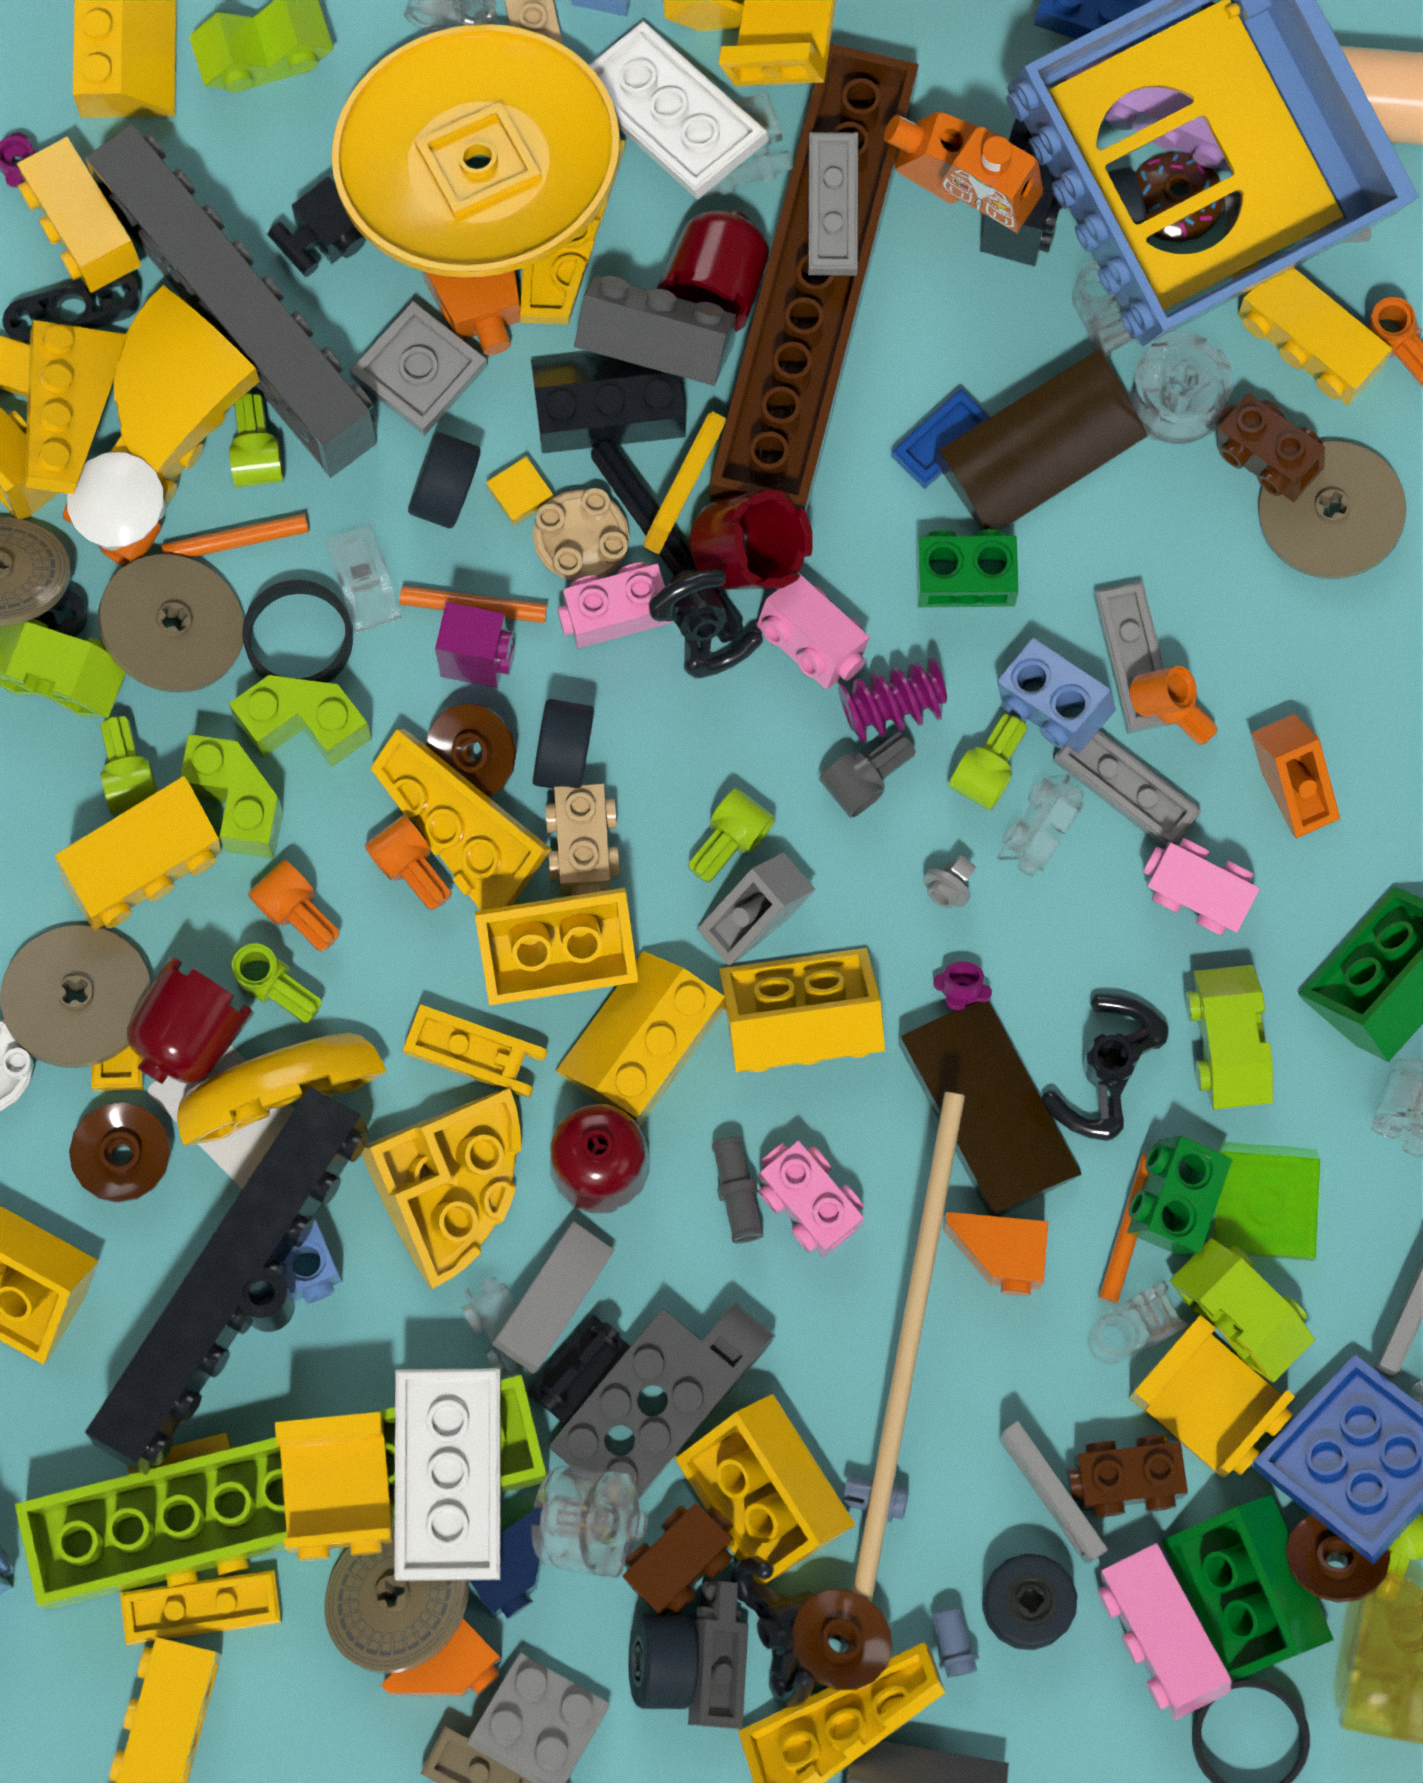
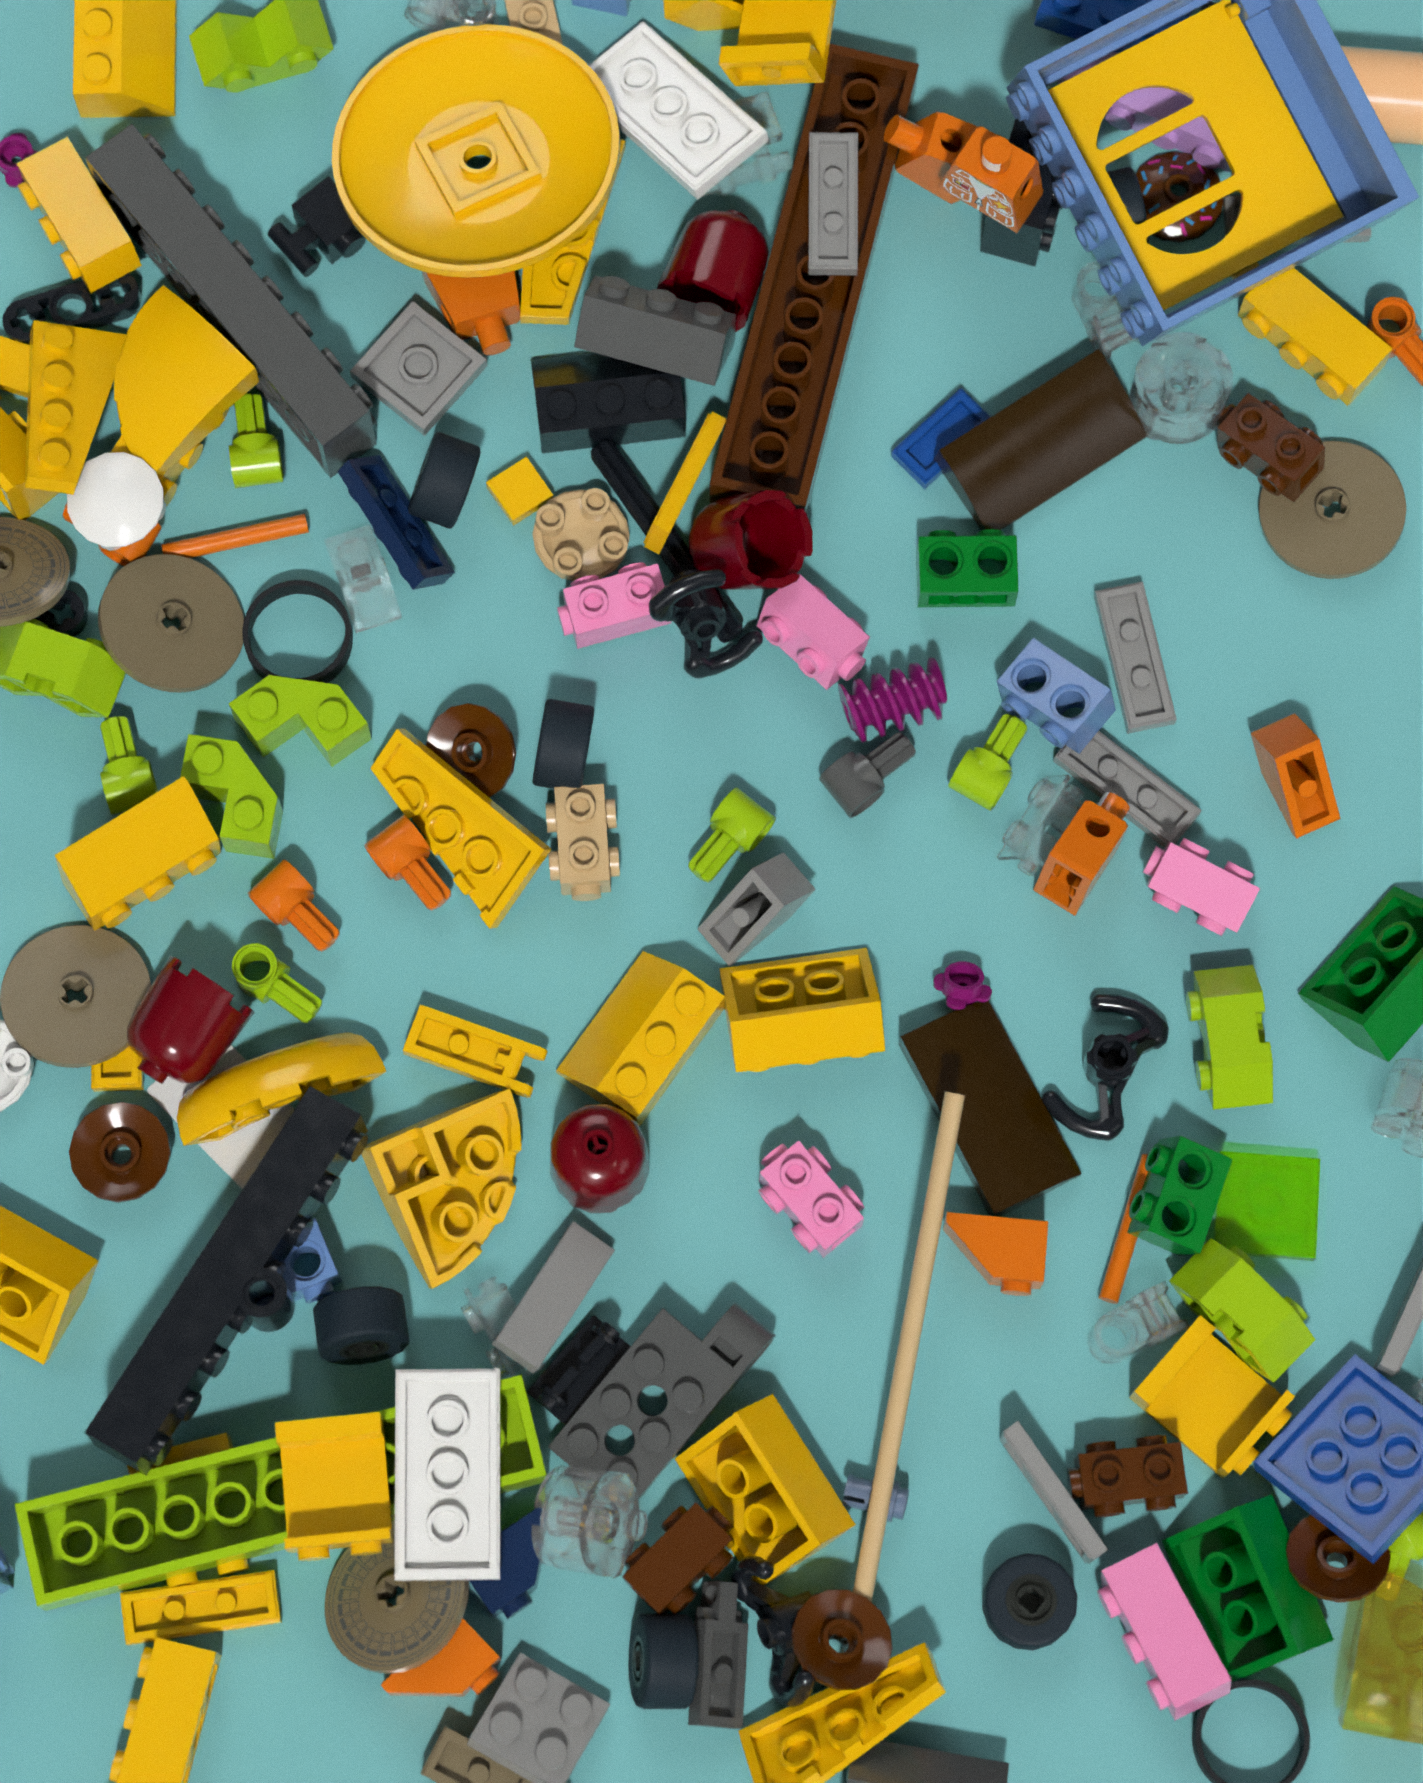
orange bar [400,586,548,624] -> none
magenta brick [435,602,515,689] -> none
yellow slope [474,888,639,1006] -> none
dark grey pin [711,1137,764,1244] -> none
light grey plate [923,854,976,908] -> none
sand blue pin [930,1608,980,1678] -> none
orange axle [1130,666,1218,745] -> none
none -> black wheel [313,1286,409,1365]
none -> dark blue plate [337,455,455,590]
none -> orange torso [1033,792,1130,916]

